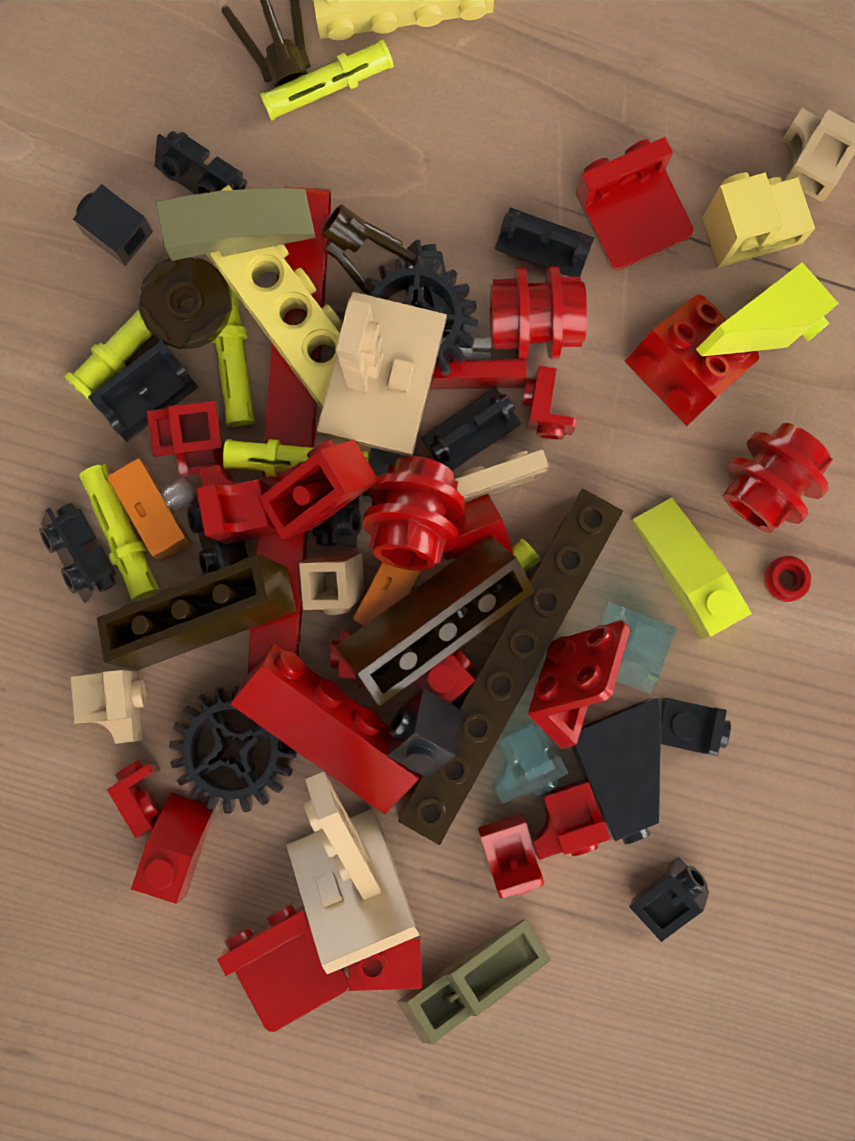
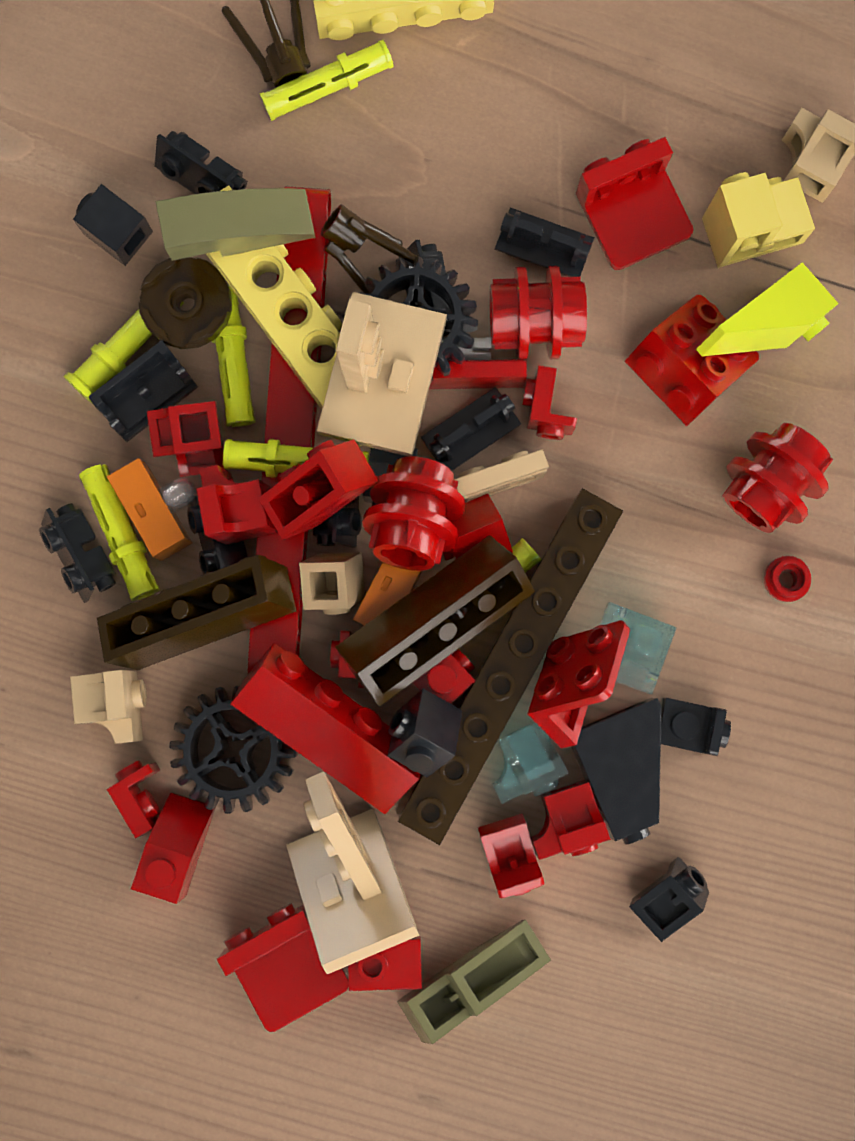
neon yellow slope [631,497,752,639] -> none

